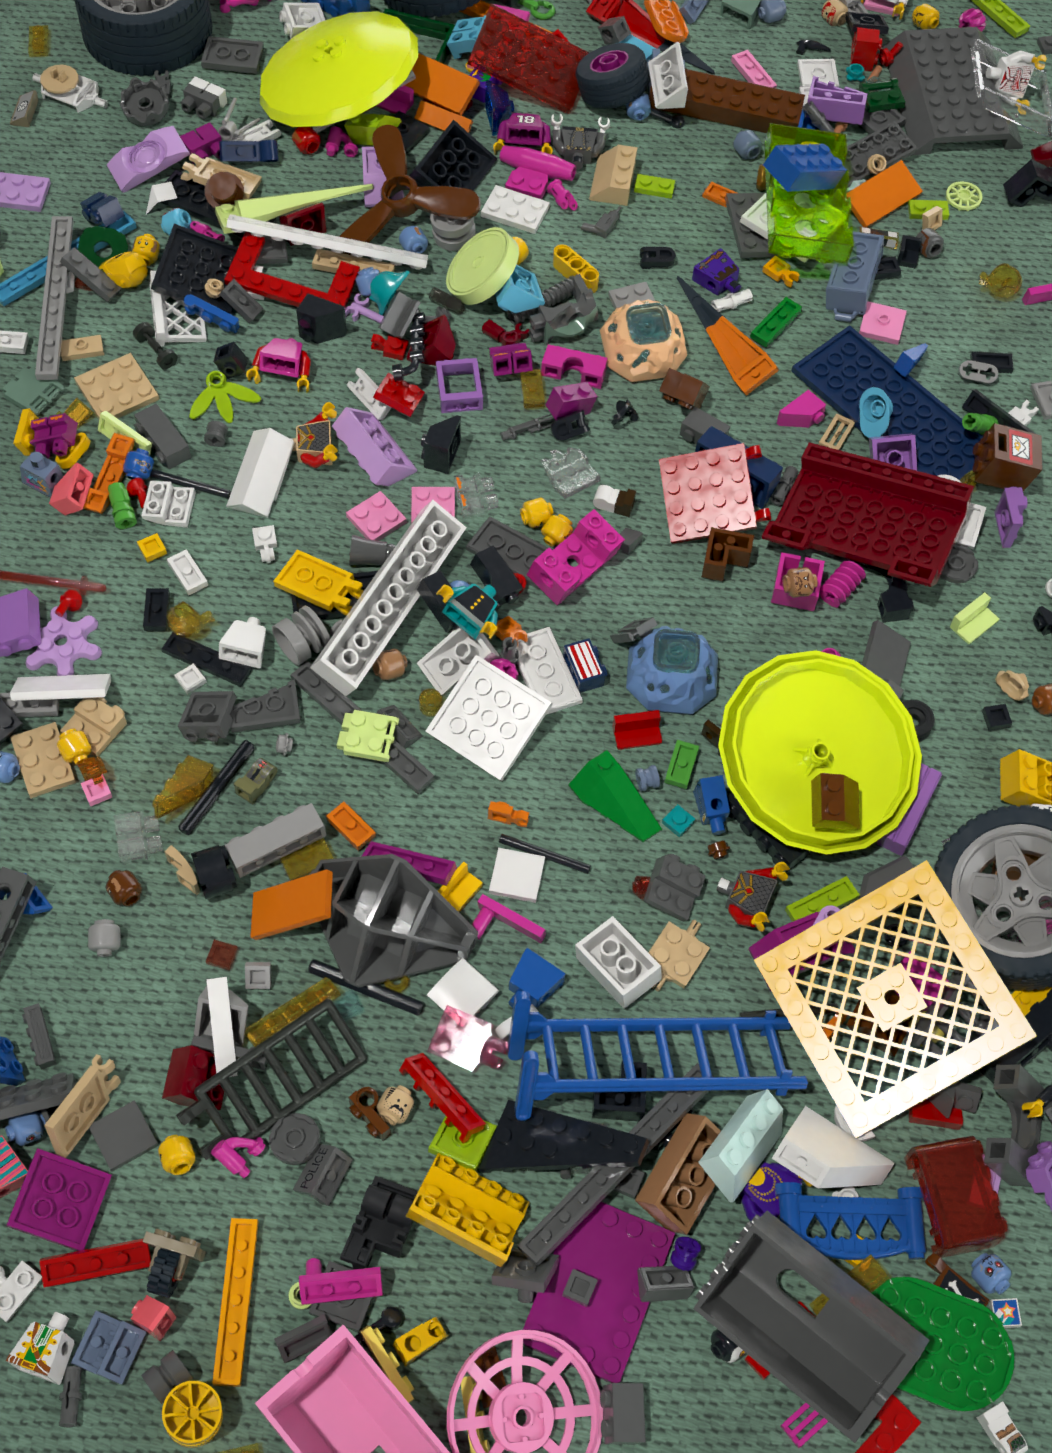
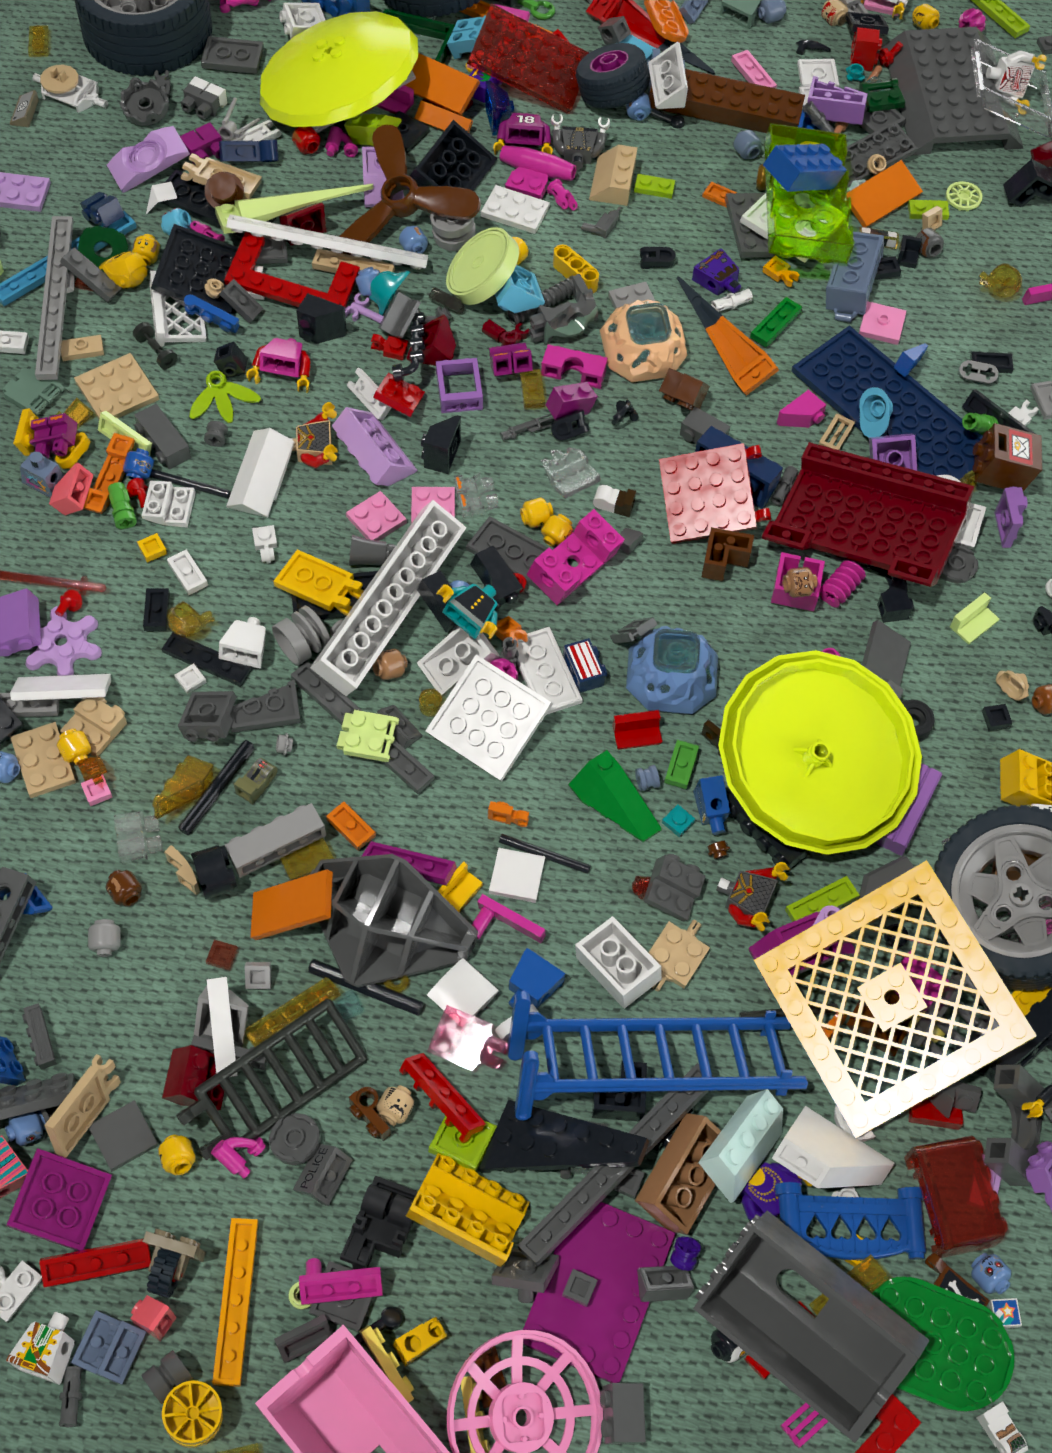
slope [811,773,860,830] -> none

